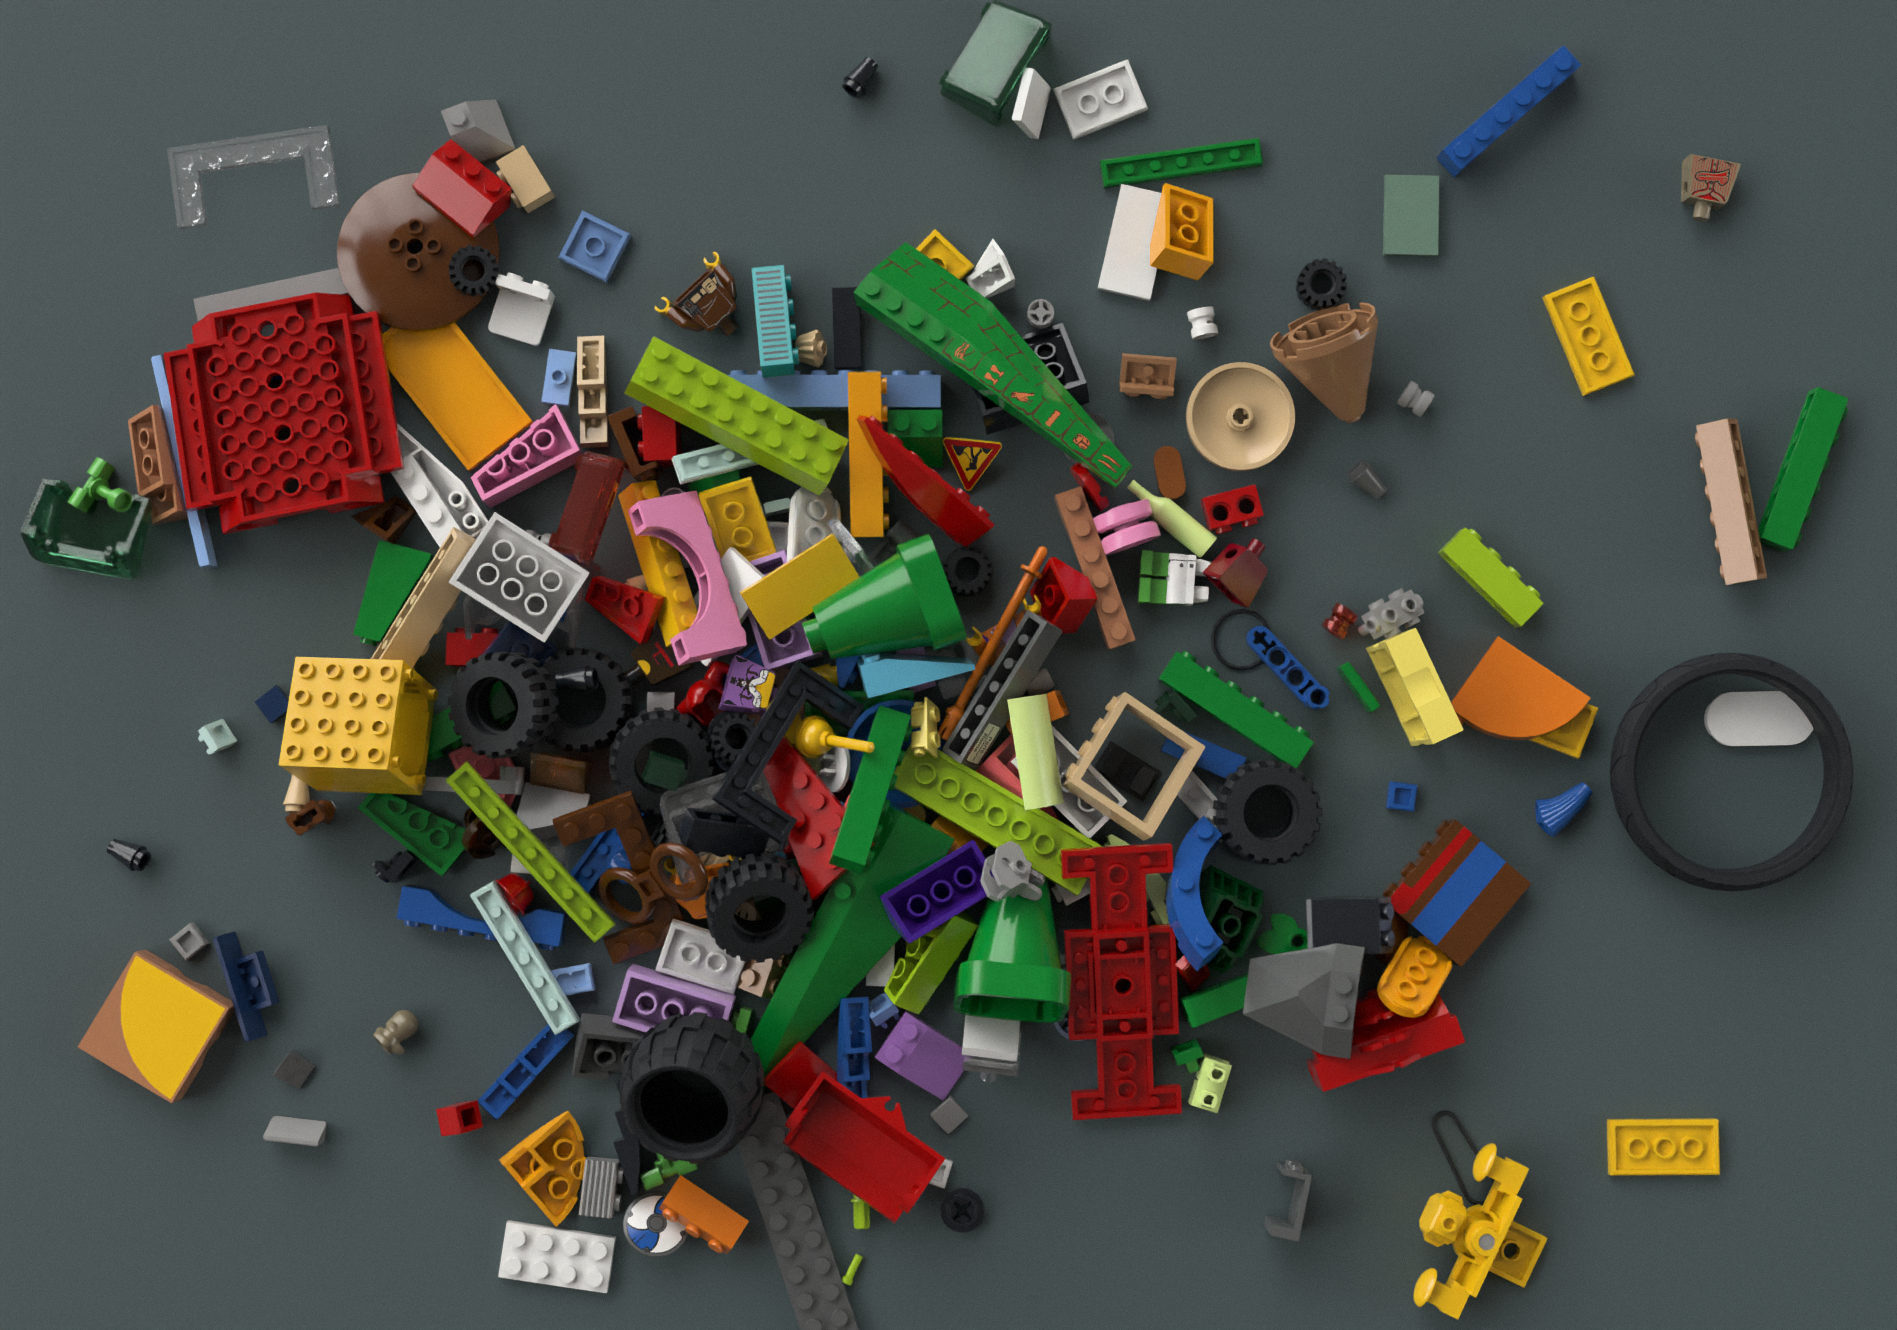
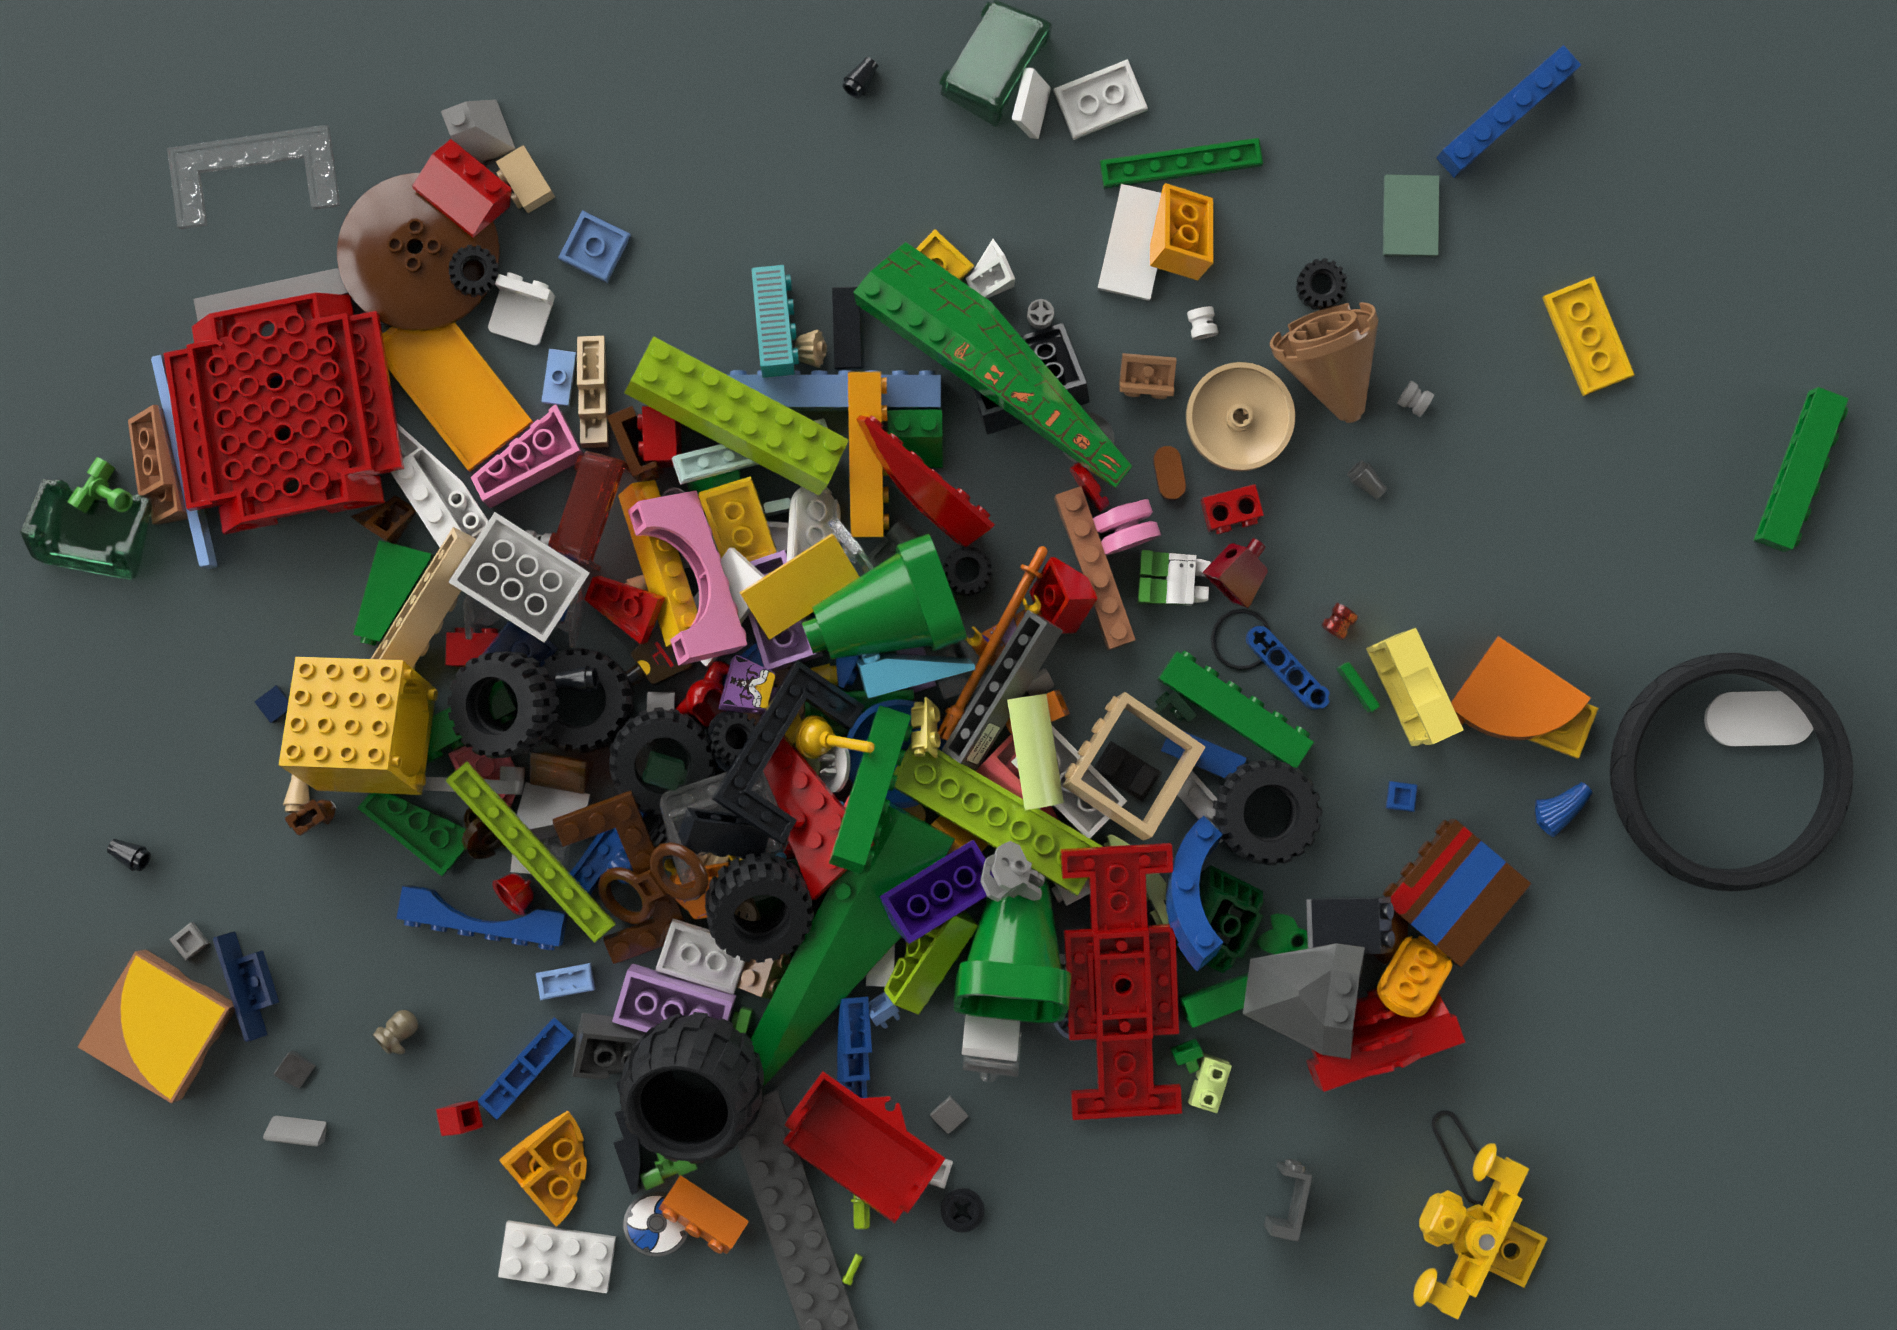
light aqua tile [198,719,237,754] -> none
black bracket [372,850,419,883] -> none
light aqua tile [470,880,580,1035] -> none
light grey brick [579,1156,624,1218] -> none
reddish brown torso [655,252,738,336] -> none
red tile [764,1041,837,1110] -> none
medium lavender slope [875,1010,973,1101] -> none
piece [943,437,1002,491] -> none
yellowish green piece [1127,480,1217,558] -> none
red tile [1175,956,1211,992] -> none
light grey brick [1358,588,1425,640] -> none
lime brick [1438,527,1544,628] -> none
yellow tile [1607,1118,1720,1176] -> none
dark tan torso [1681,154,1741,222] -> none
brick [1695,418,1767,585] -> none

